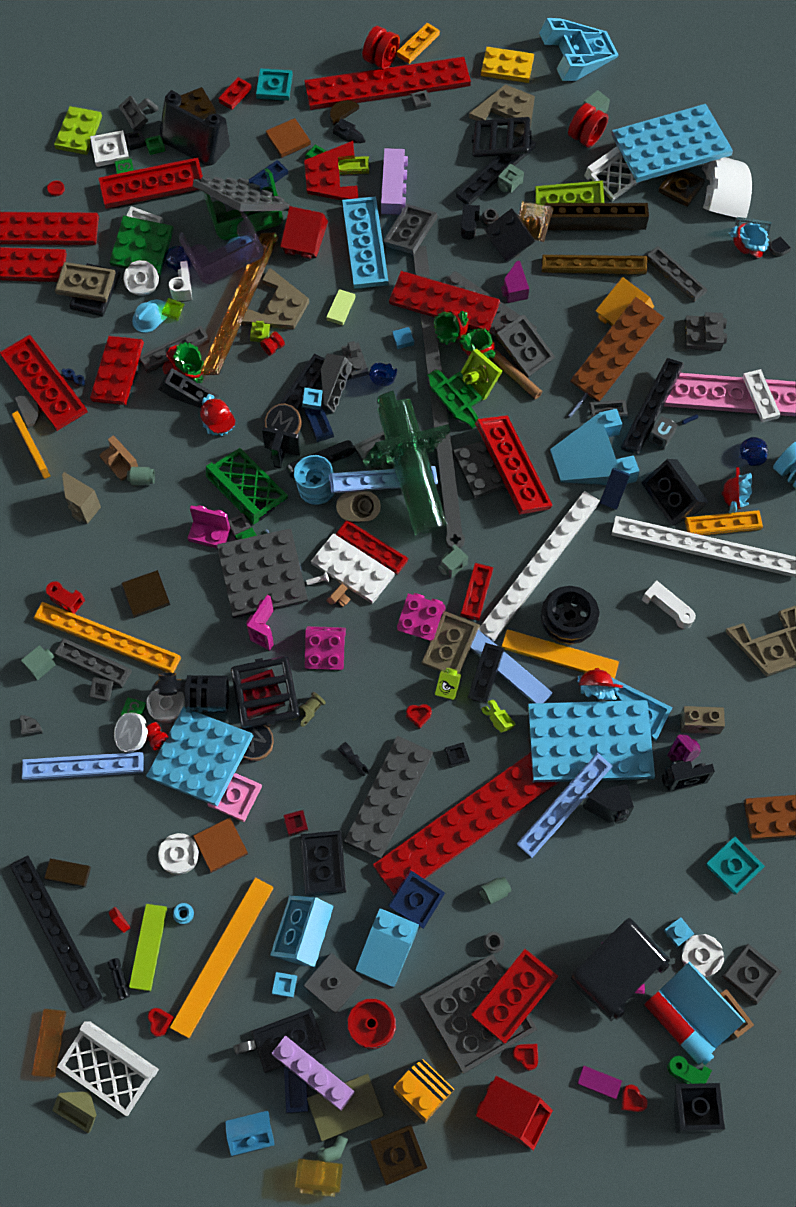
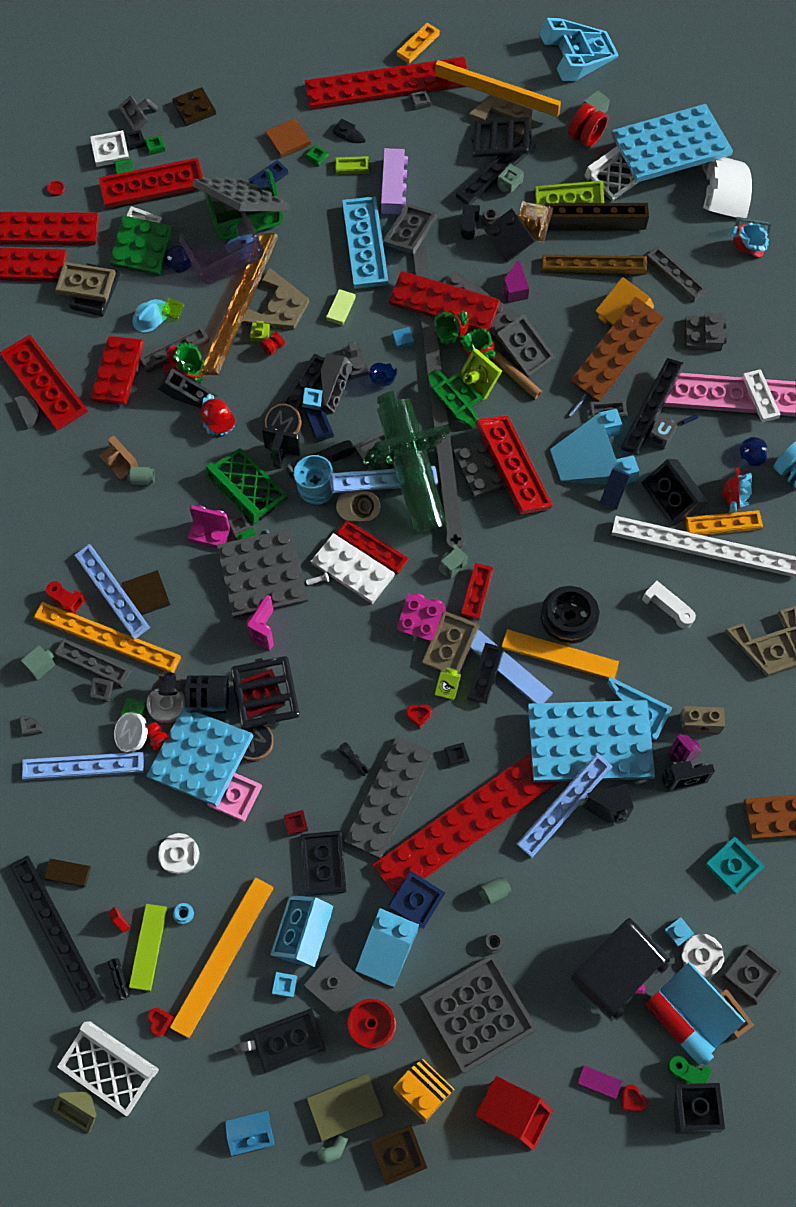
light orange tile [12,411,50,479] -> none
clear orange tile [32,1009,66,1078] -> none
lime plate [54,106,102,155] -> none
dark blue piece [61,368,85,386] -> none
dark tan slope [62,472,101,524] -> none
white tile [123,260,159,296] -> none
black windscreen [159,90,230,166] -> none
white plate [169,261,192,301] -> none
dark orange tile [194,817,248,873] -> none
red plate [218,77,252,110] -> none
teal plate [256,68,293,101] -> none
lavender brick [272,1036,355,1111] -> none
red slope [281,206,328,259] -> none
dark blue tile [284,1067,308,1114] -> none
olive piece [292,692,326,727] -> none
clear yellow brick [295,1159,343,1197] -> none
red wing [304,141,358,201] -> none
dark pink bracket [305,626,346,670] -> none
medium nougat tile [326,583,351,607] -> none
dark brown tile [330,100,359,125] -> none
red wheel [362,26,400,69] -> none
red plate [471,949,558,1045] -> none
white plate [478,491,600,642] -> none
yellow plate [481,47,534,83] -> none
lime plate [481,700,516,733] -> none
red tile [513,1044,538,1071] -> none
hair [577,668,624,700] -> none
dark brown plate [658,169,705,207] -> none
black tile [769,236,791,257] -> none
none -> light blue tile [74,544,150,639]
none -> light orange tile [435,60,561,117]

